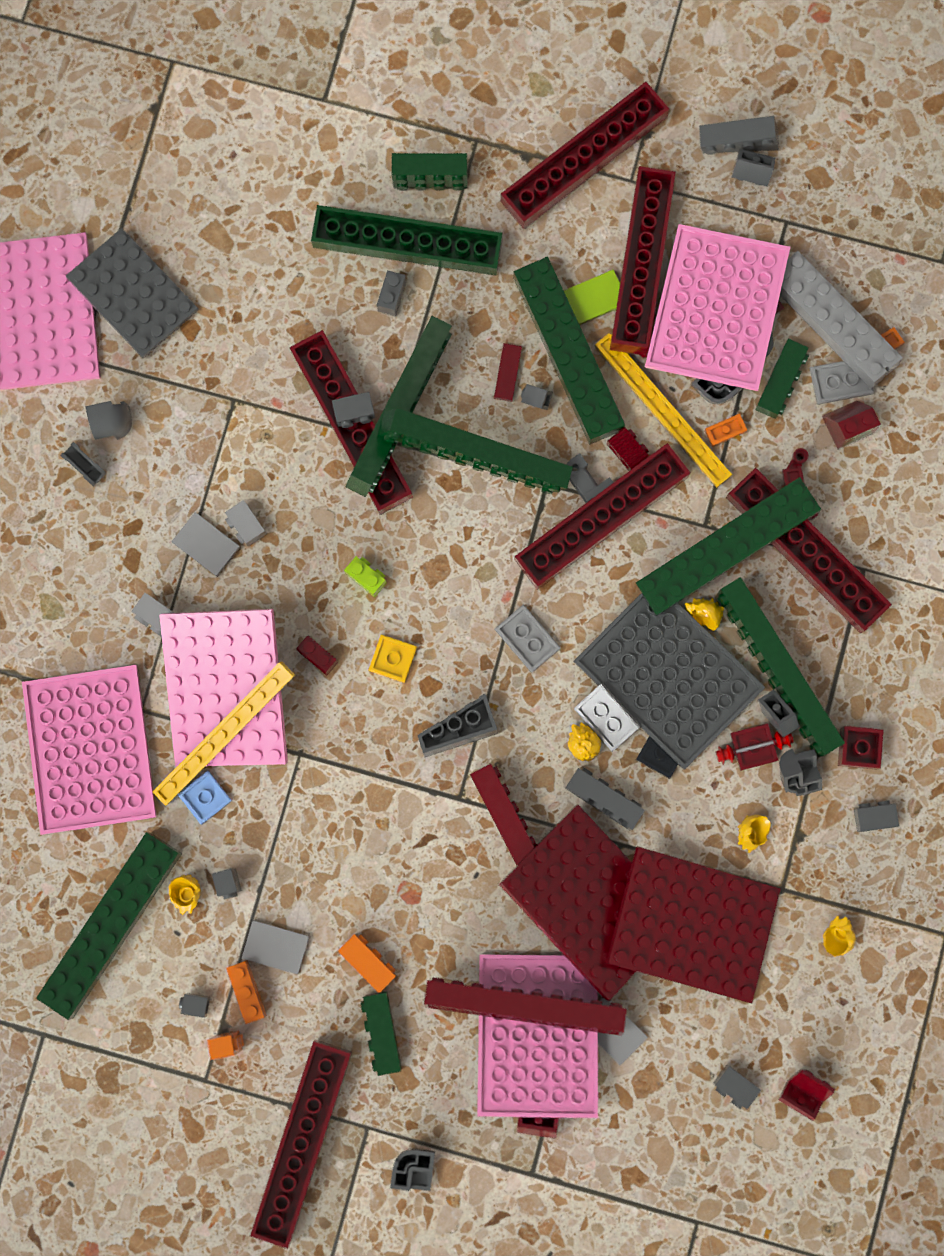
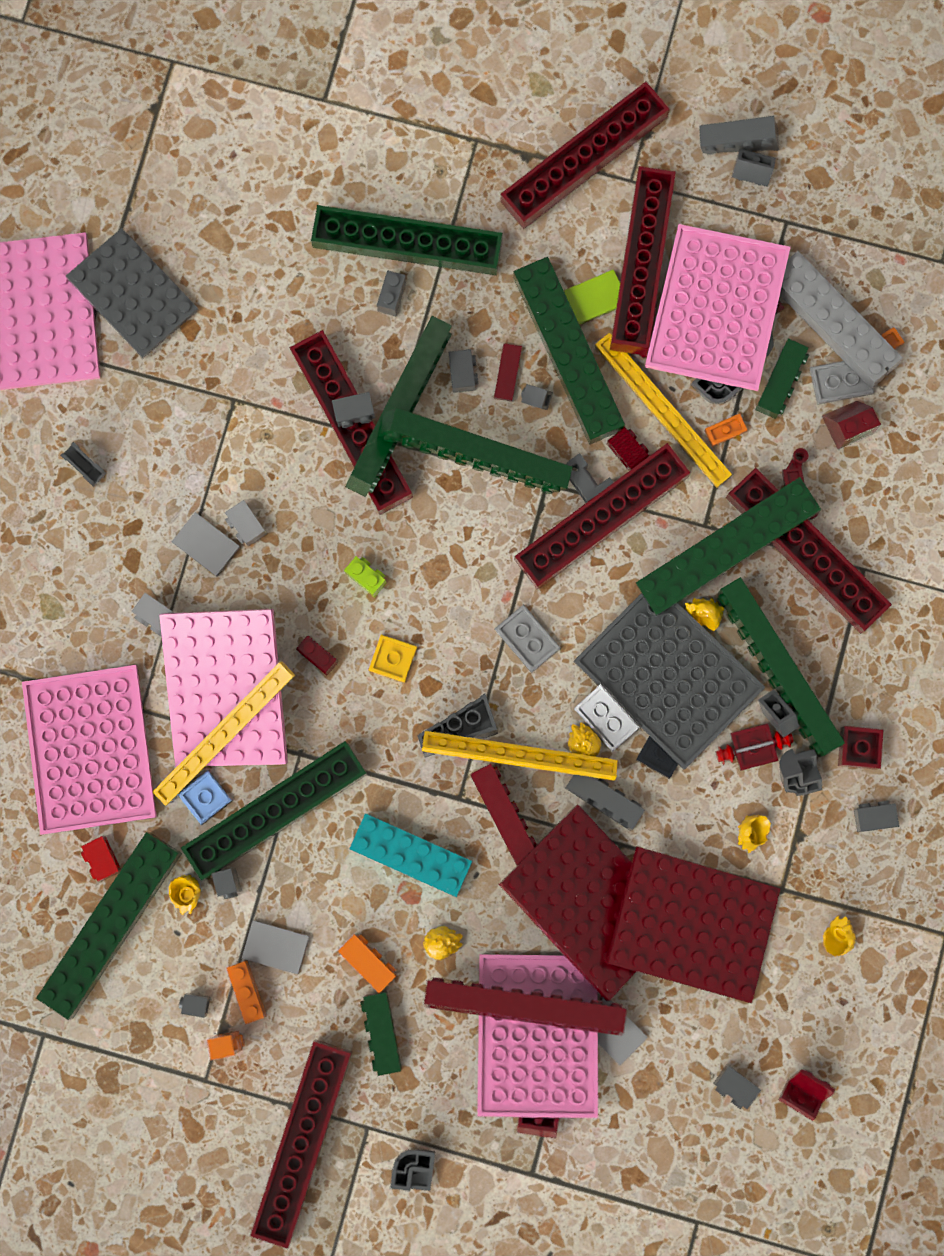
dark grey brick [85,401,132,440] -> none
dark green brick [391,153,468,191] -> none
none -> red brick [81,836,121,882]
none -> dark green brick [181,741,368,881]
none -> teal brick [349,813,473,897]
none -> yellow plate [422,731,618,781]
none -> yellow hair [423,926,463,960]
none -> dark grey brick [449,349,478,393]

